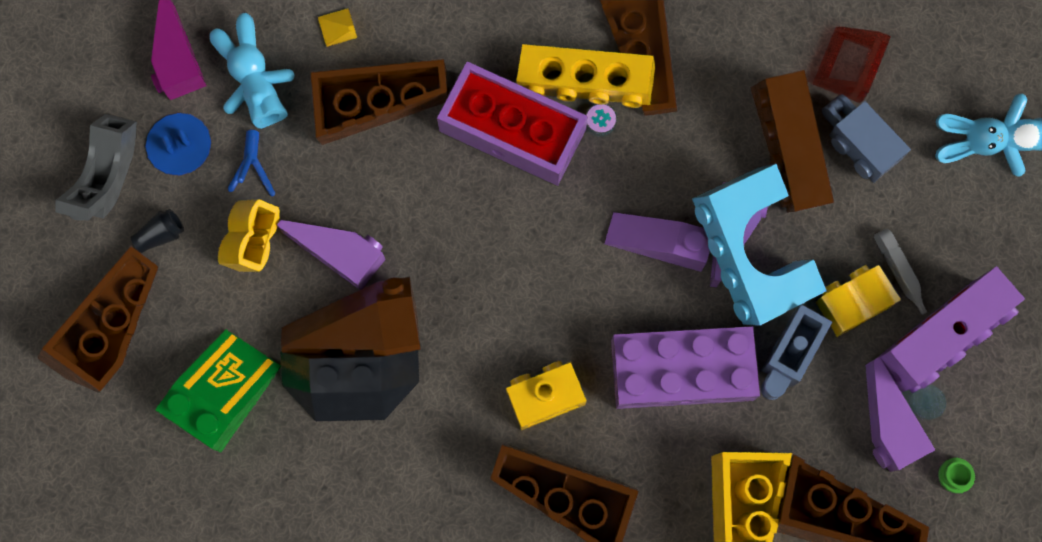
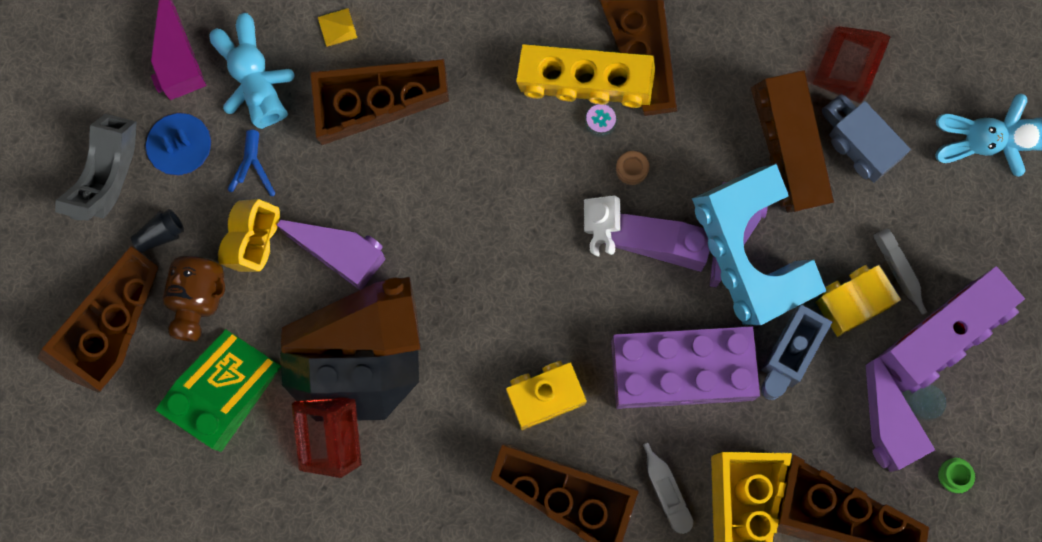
brick [437,61,588,186] -> none
none -> reddish brown piece [163,256,225,342]
none -> clear red tile [291,398,362,478]
none -> white plate [584,195,620,256]
none -> medium nougat tile [616,151,649,185]
none -> light grey piece [643,443,693,534]

